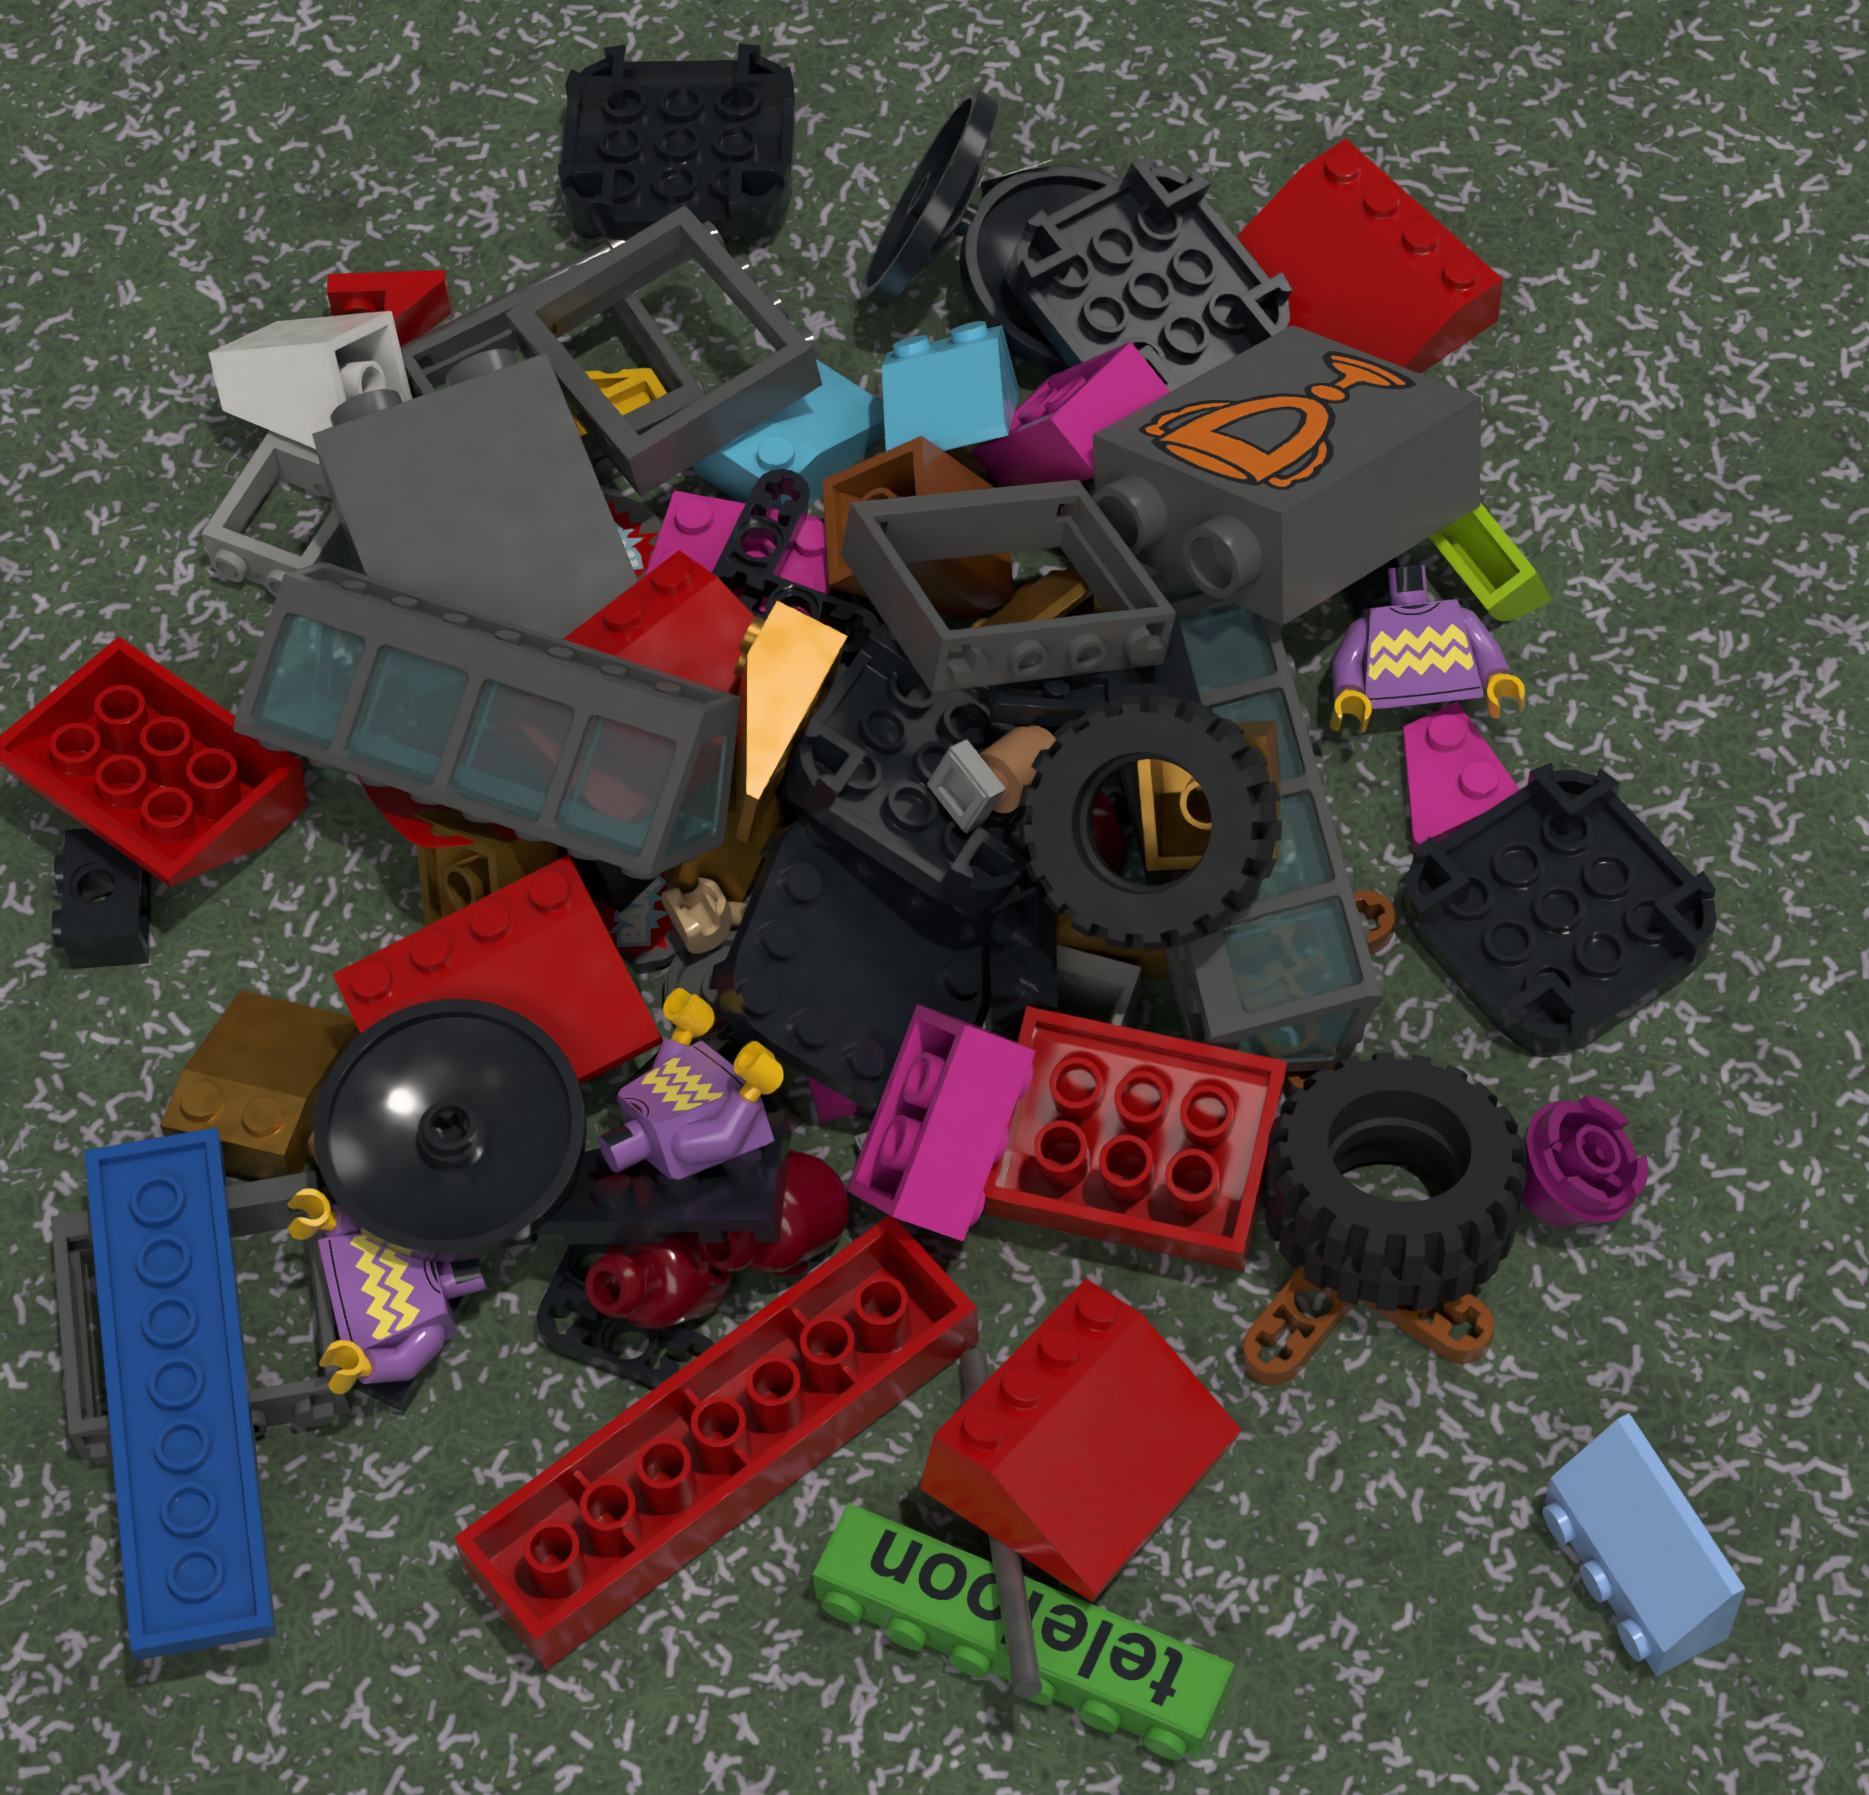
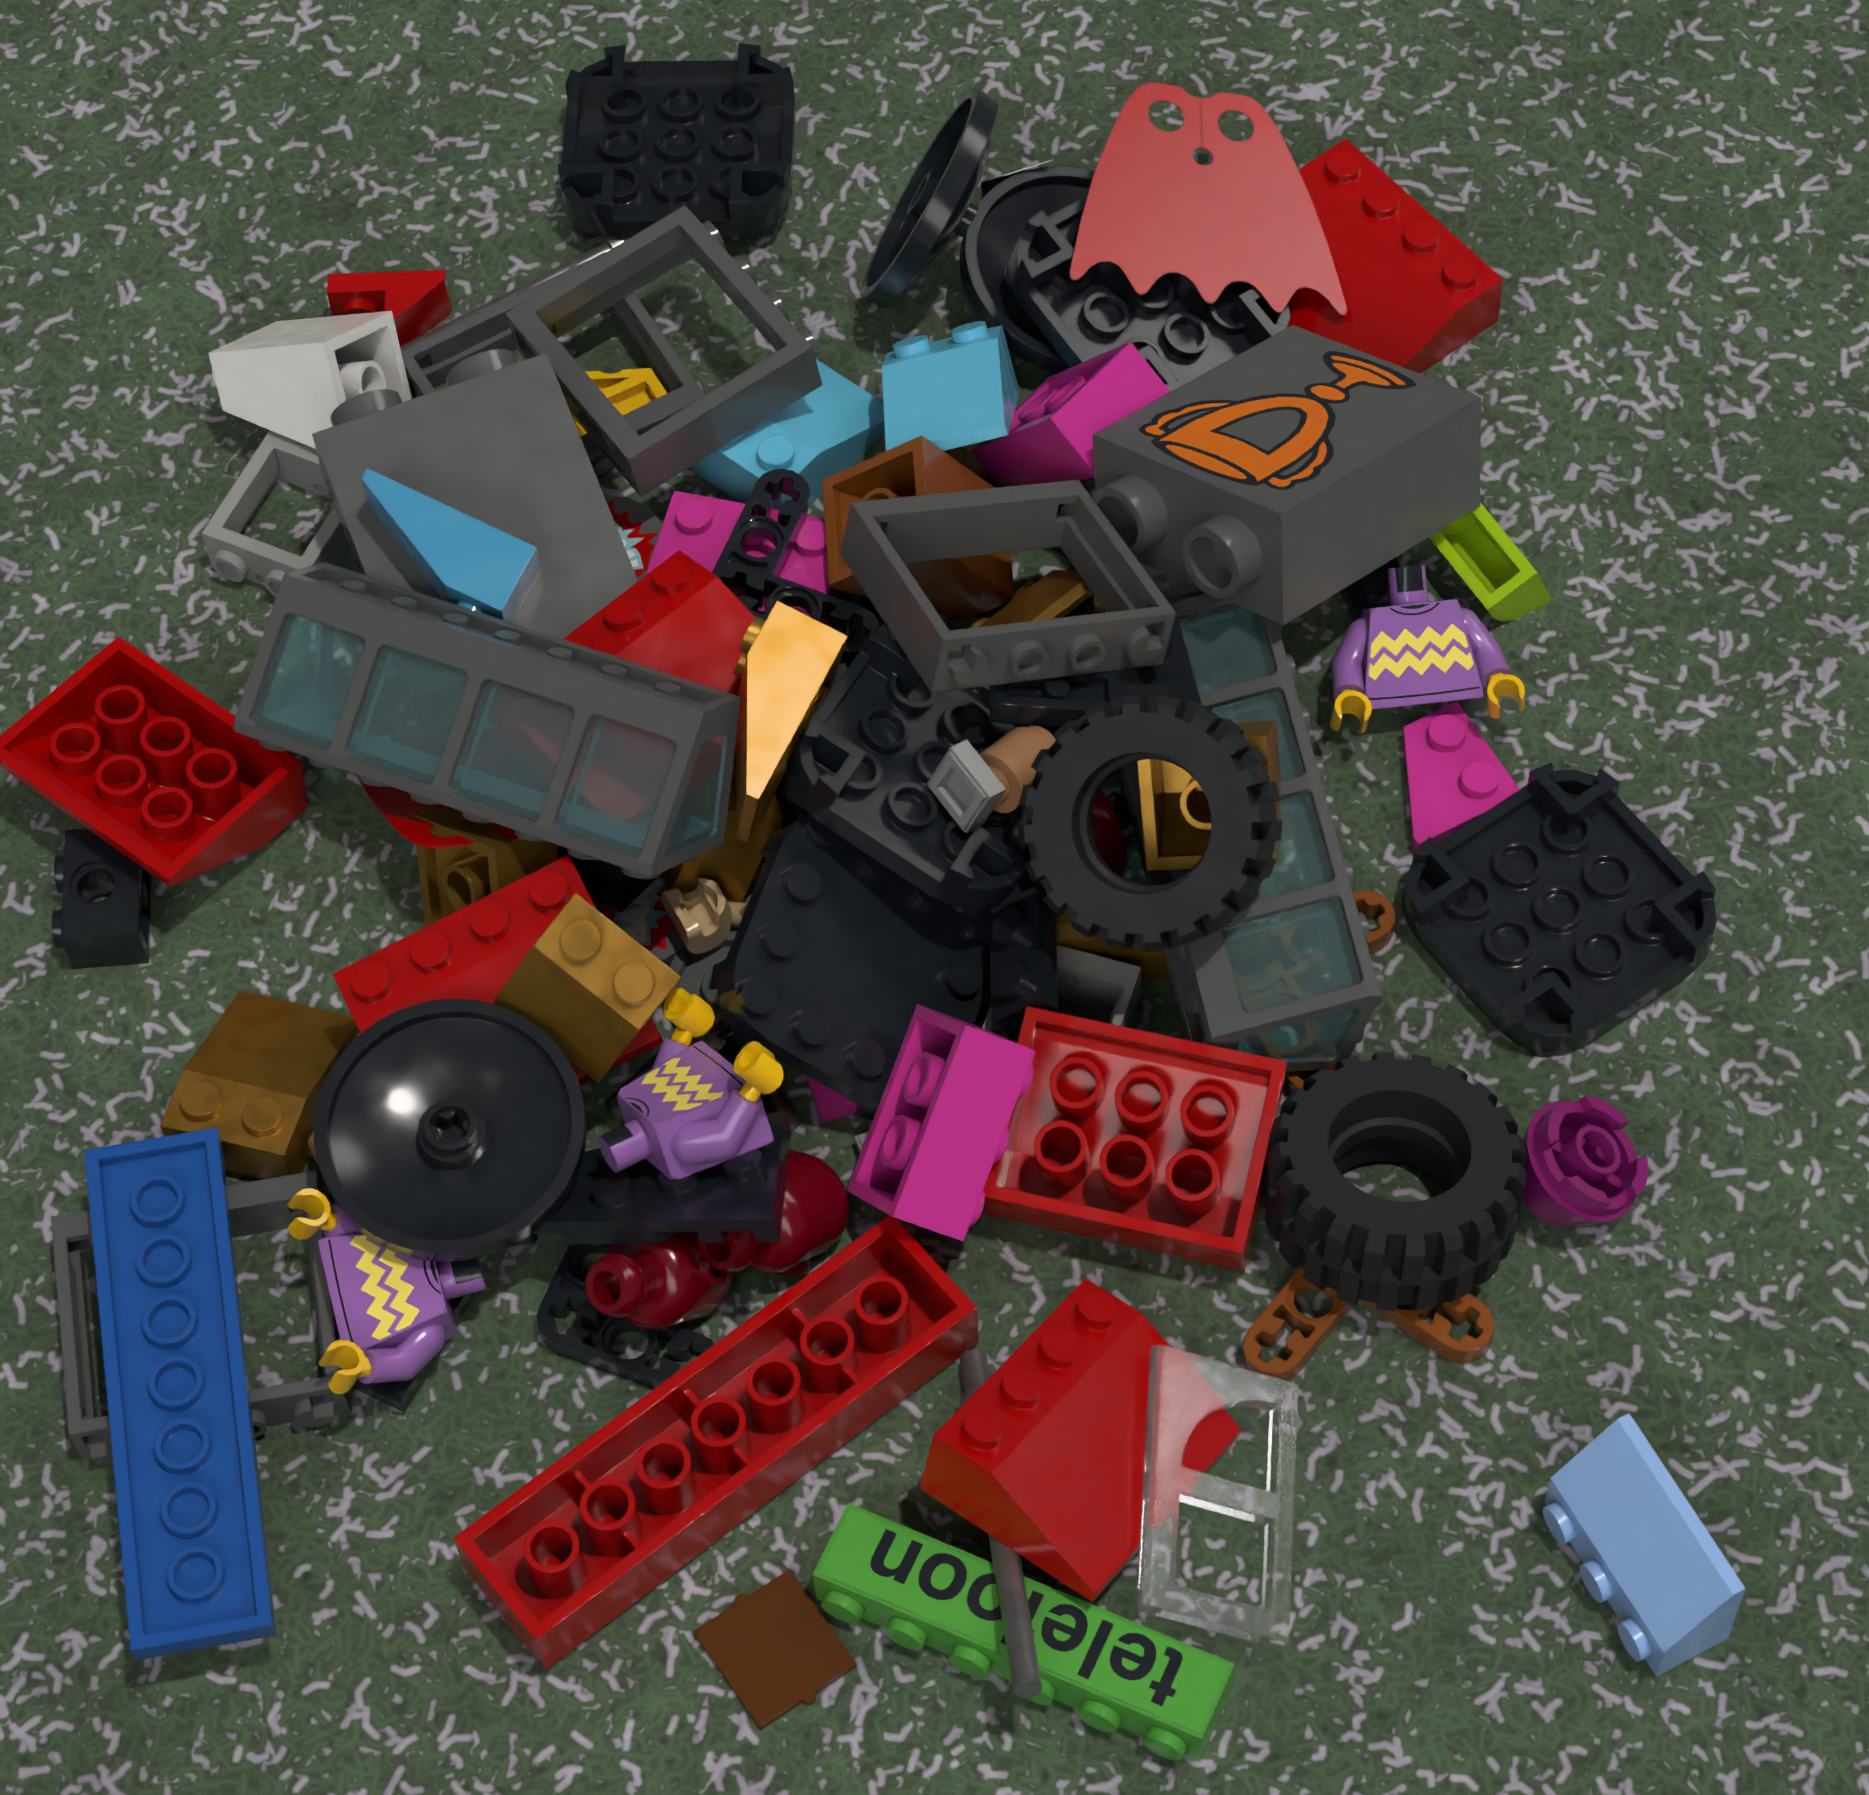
none -> dark azure slope [361,468,540,622]
none -> pearl gold slope [494,893,682,1083]
none -> reddish brown piece [693,1569,857,1730]
none -> piece [1070,83,1347,316]
none -> clear window [1136,1345,1298,1647]

